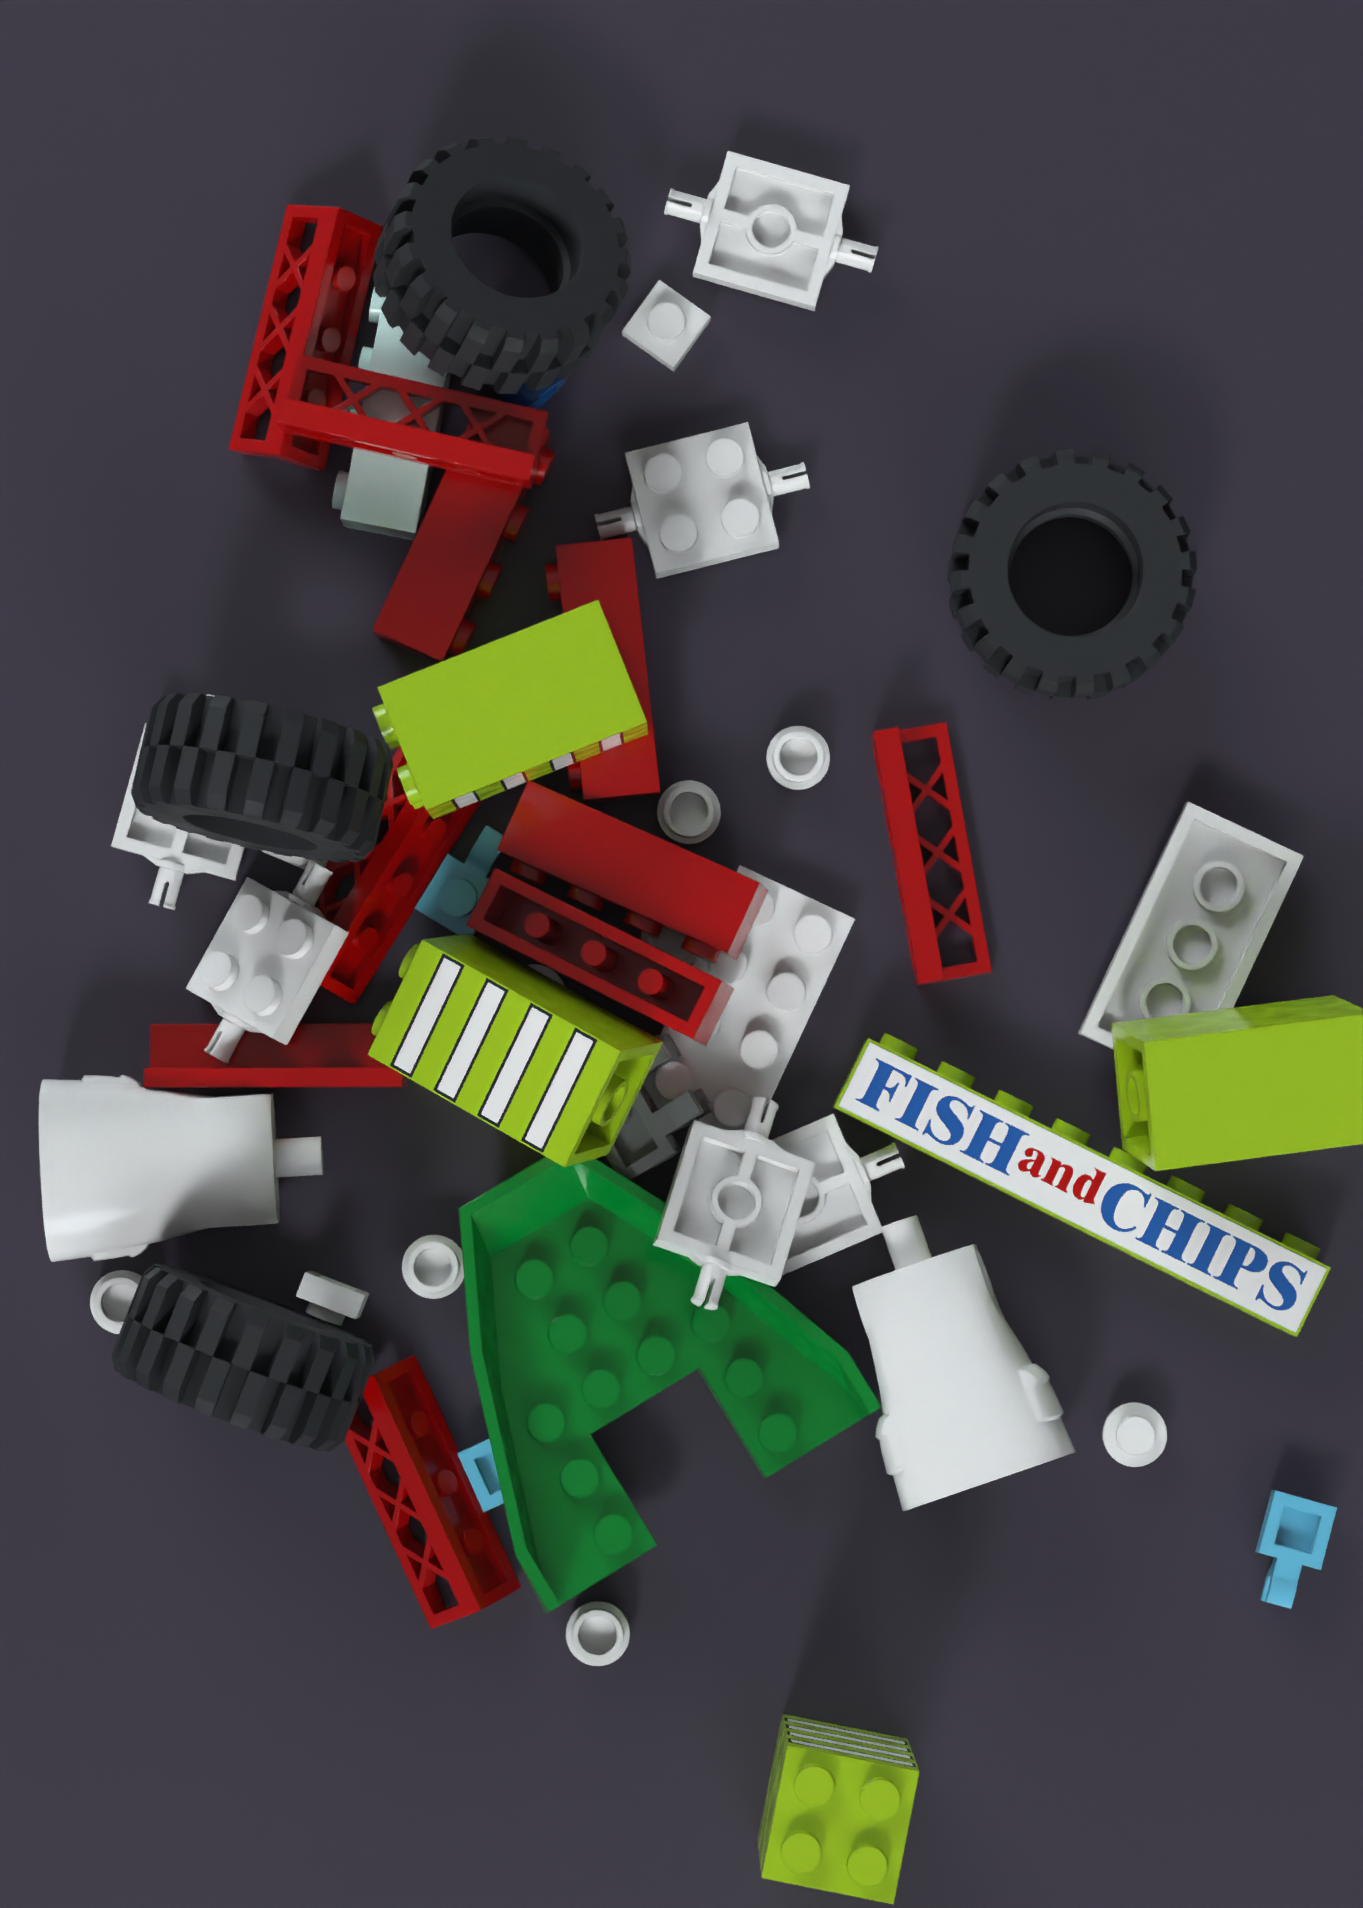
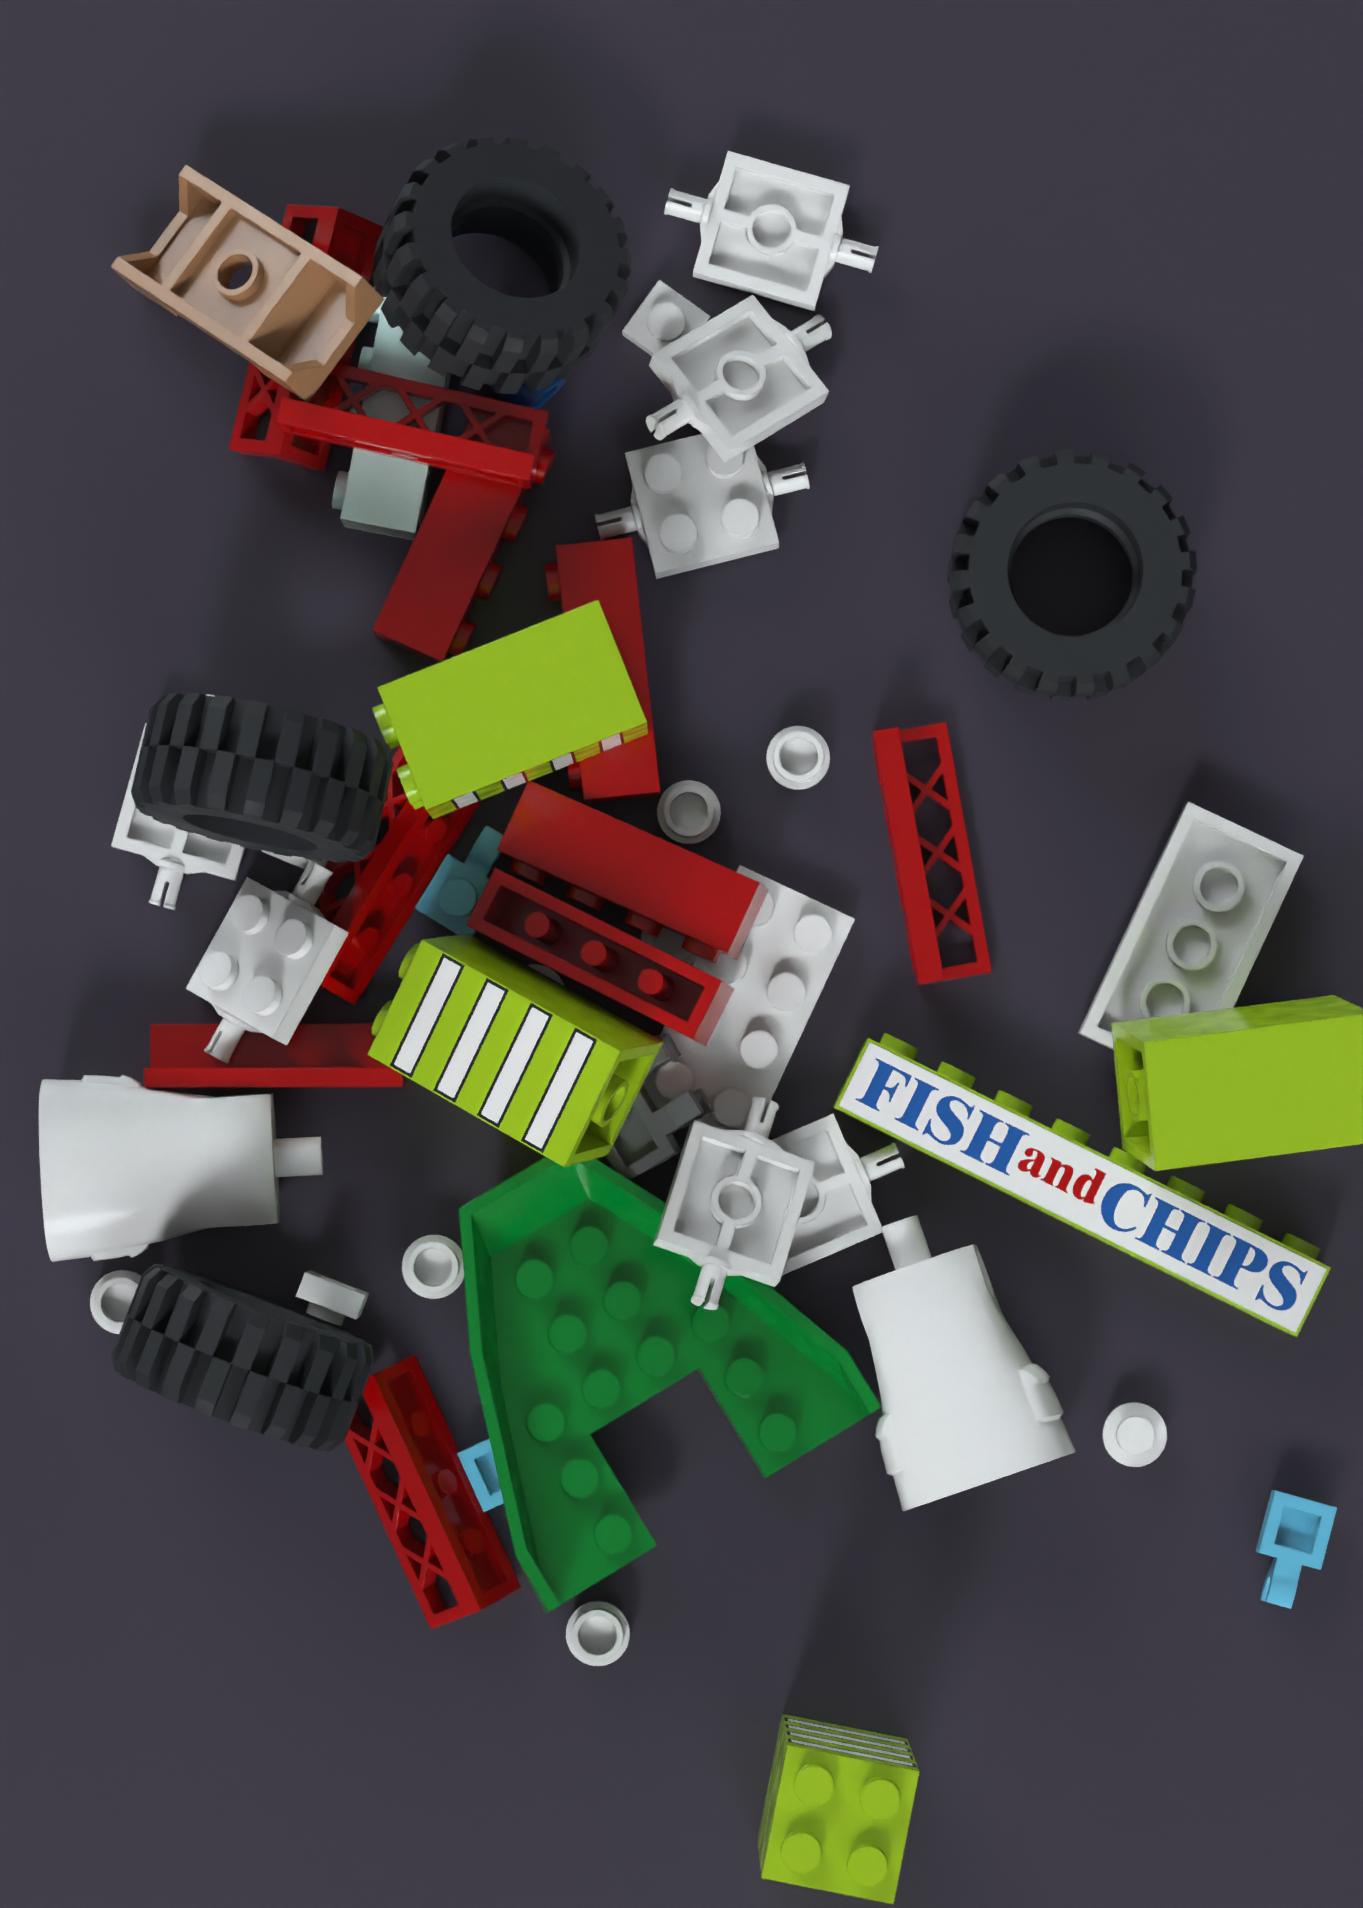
none -> medium nougat piece [111,165,384,403]
none -> white plate [646,295,832,463]

